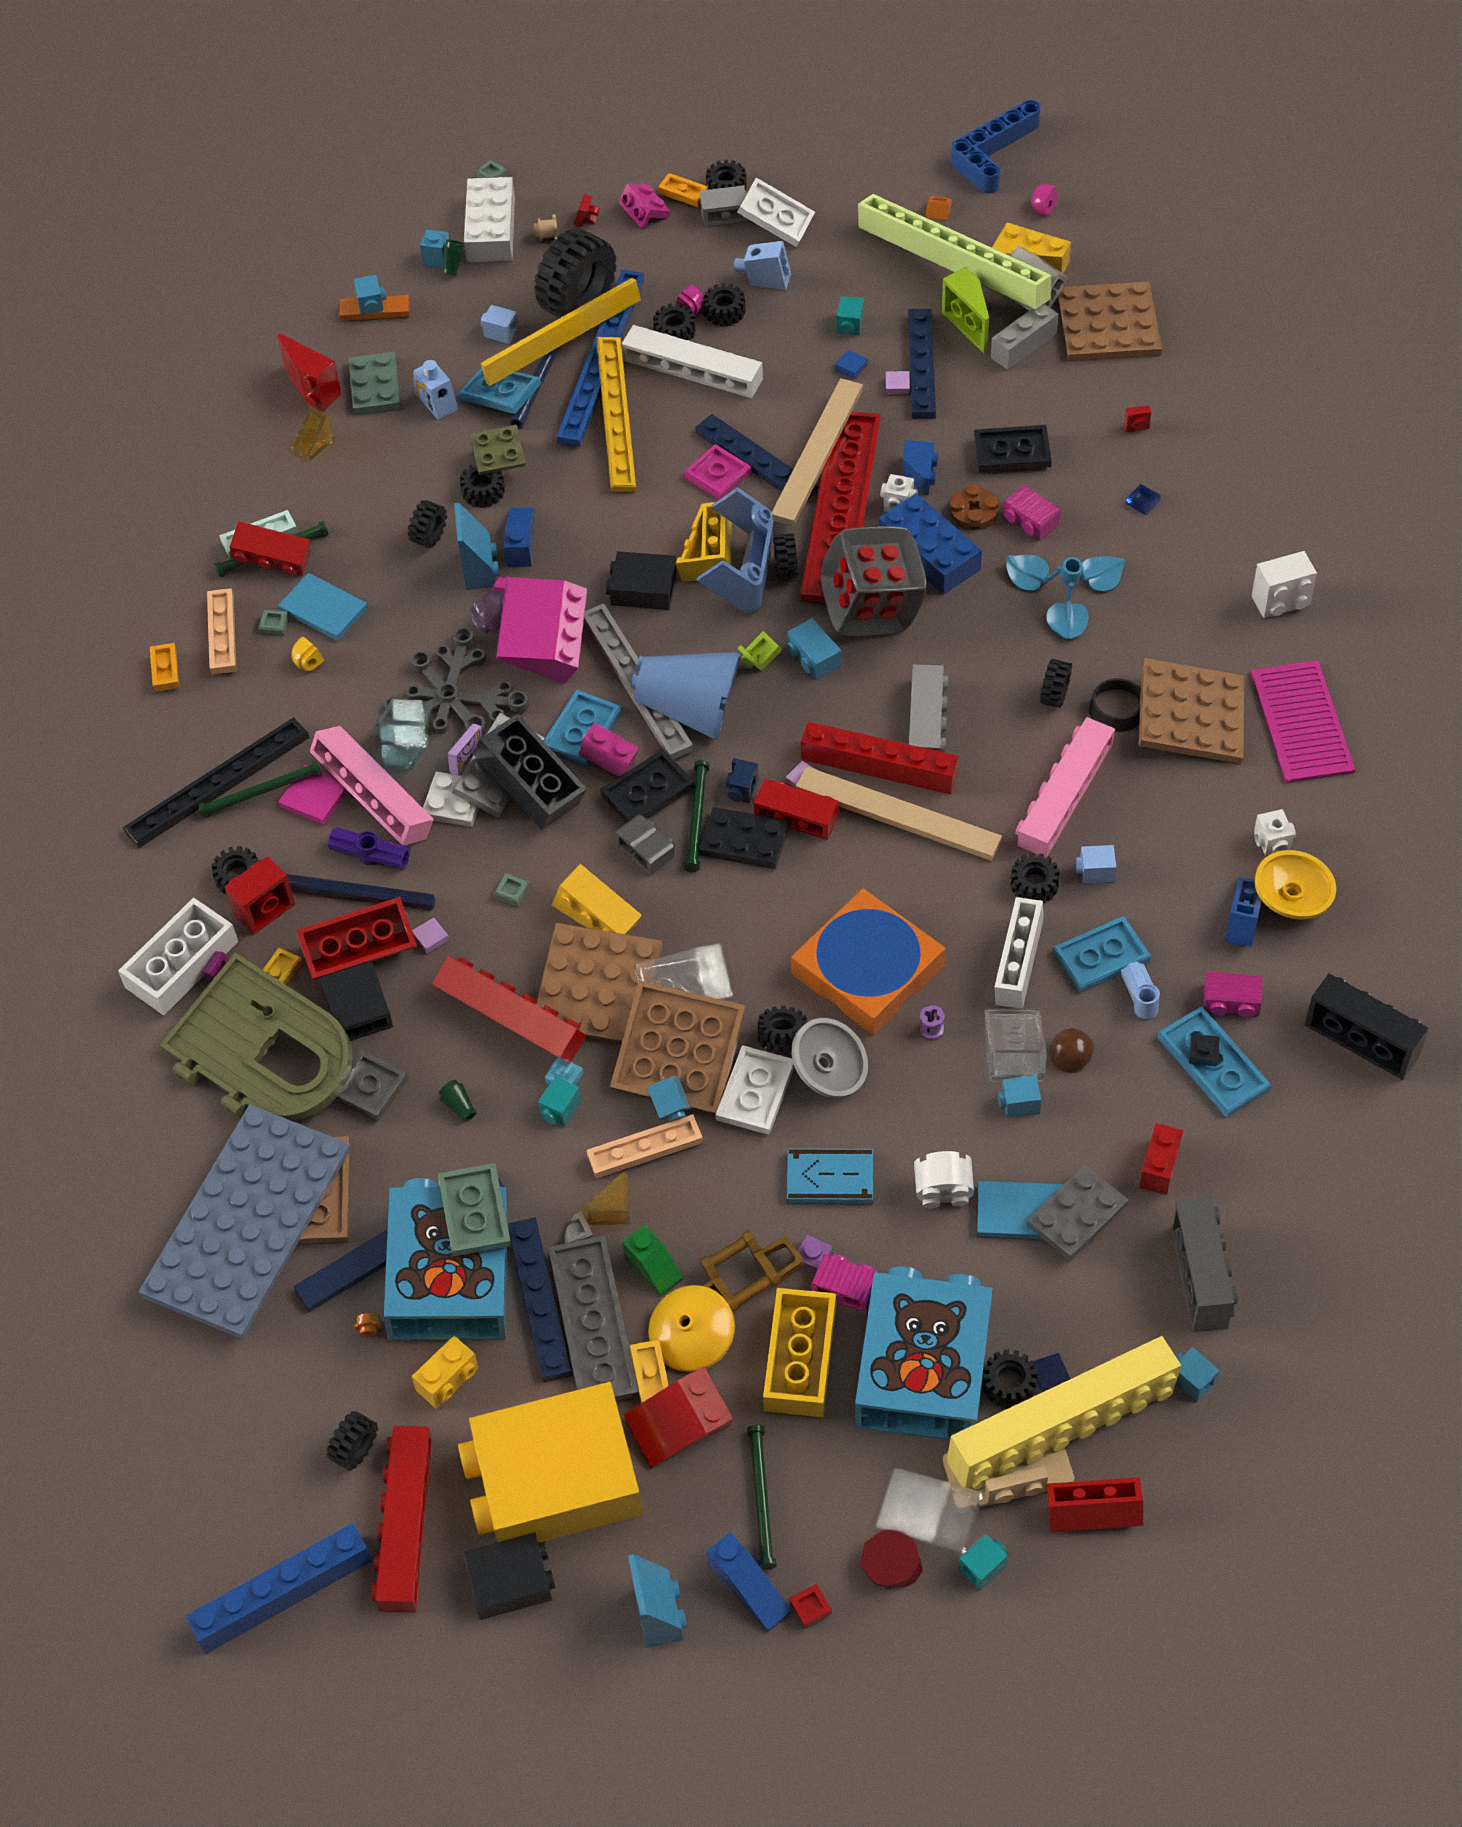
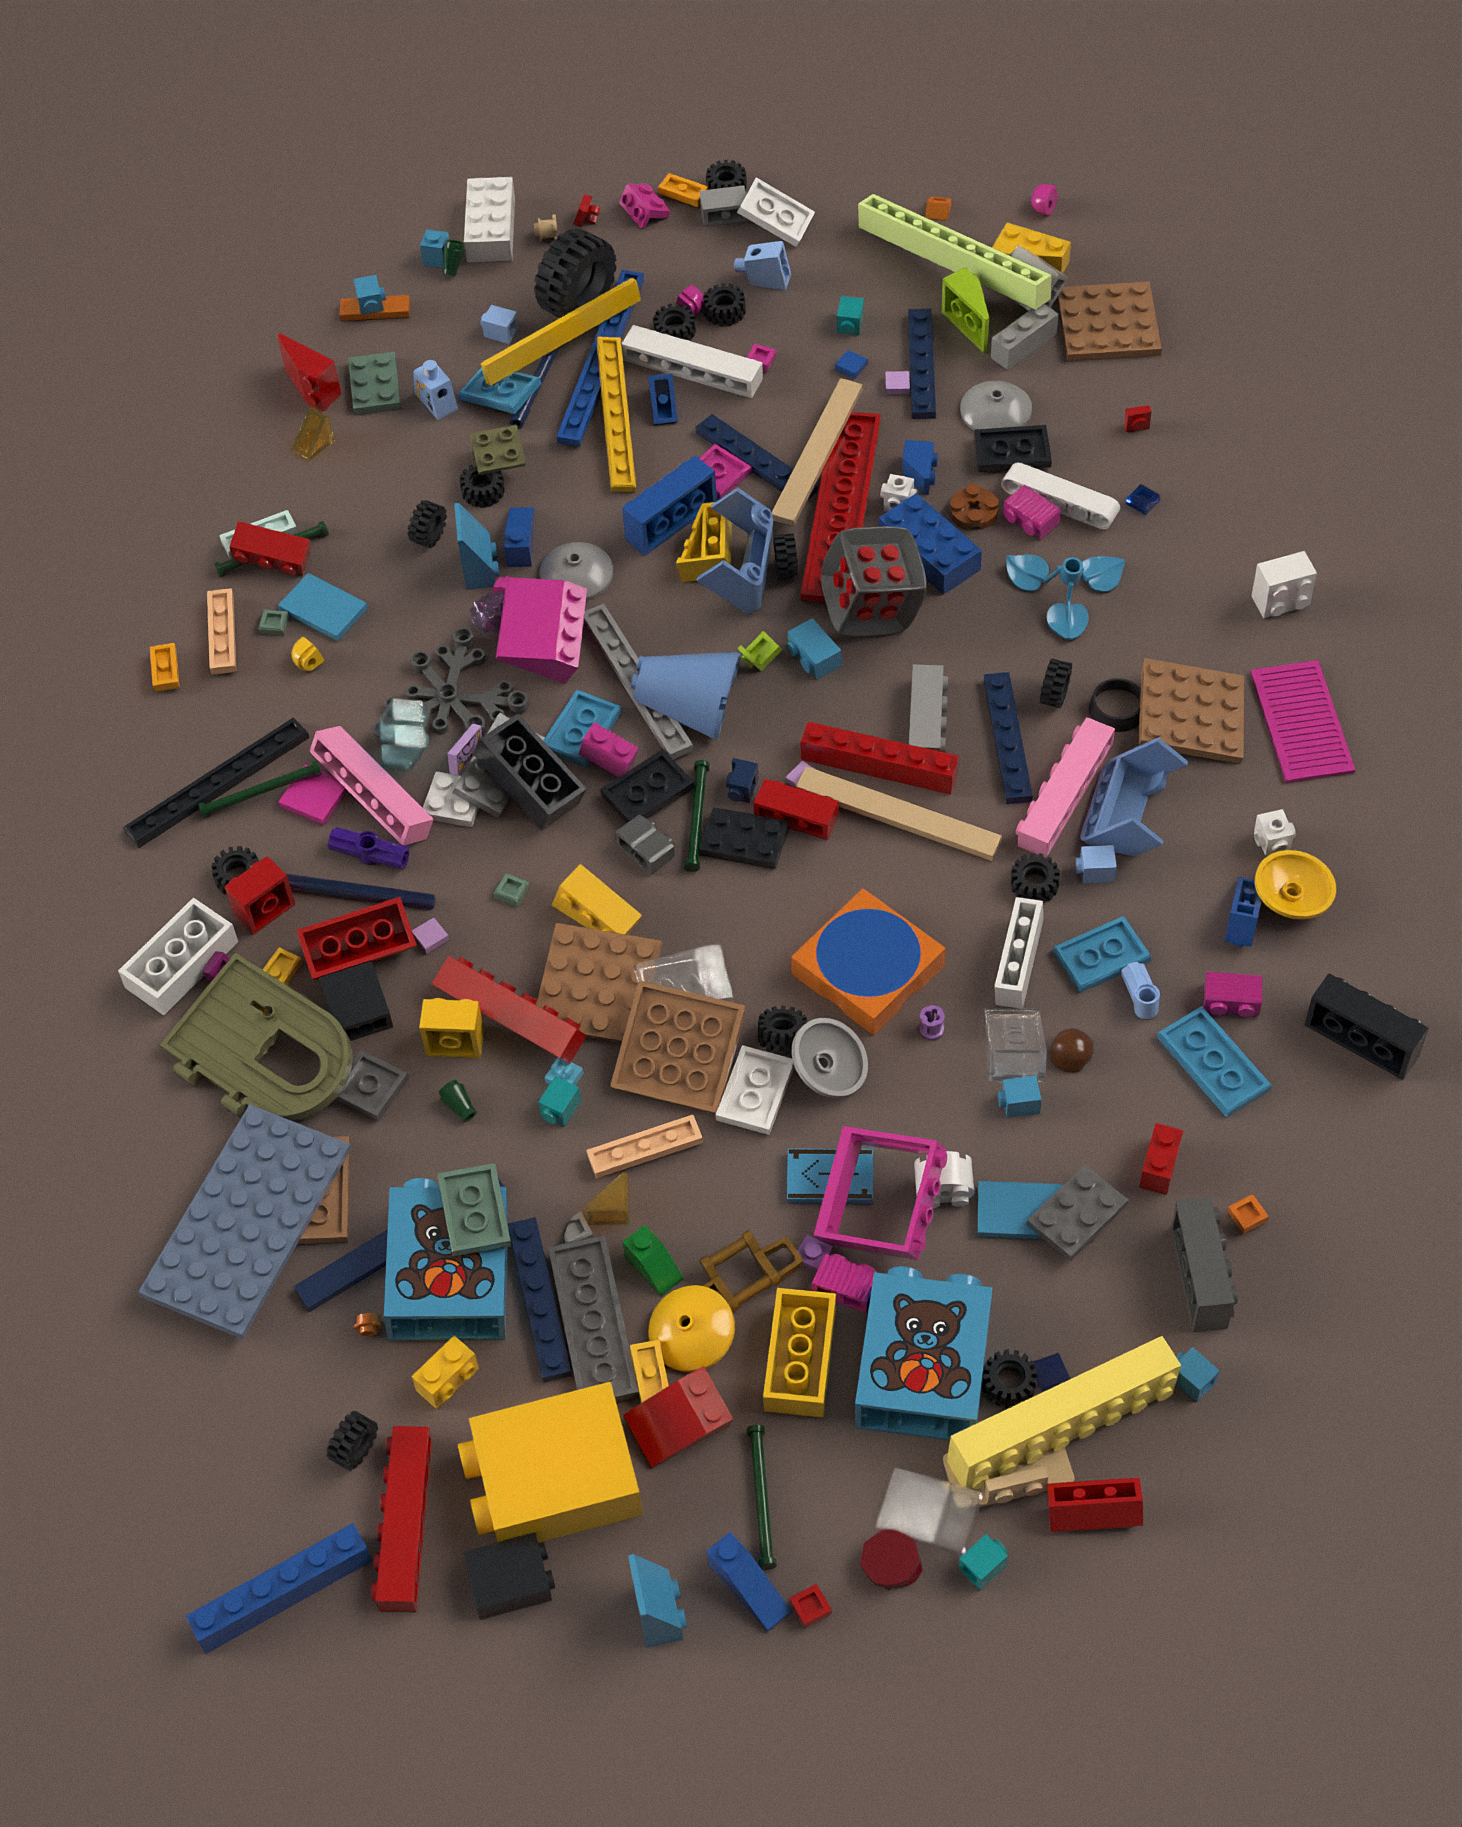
sand green tile [475,160,507,178] -> none
black brick [606,551,677,610] -> none
dark azure brick [647,1076,691,1122] -> none
blue beam [951,100,1041,194] -> none
black plate [1189,1034,1220,1066] -> none
none -> yellow brick [419,998,484,1058]
none -> light grey dish [539,542,613,601]
none -> blue brick [622,456,717,556]
none -> blue slope [648,373,678,424]
none -> dark pink plate [746,343,776,372]
none -> dark pink window [813,1126,948,1260]
none -> light grey dish [960,380,1032,431]
none -> dark blue plate [983,672,1033,804]
none -> white beam [1001,463,1120,529]
none -> medium blue windscreen [1080,737,1188,857]
none -> orange plate [1227,1194,1269,1234]

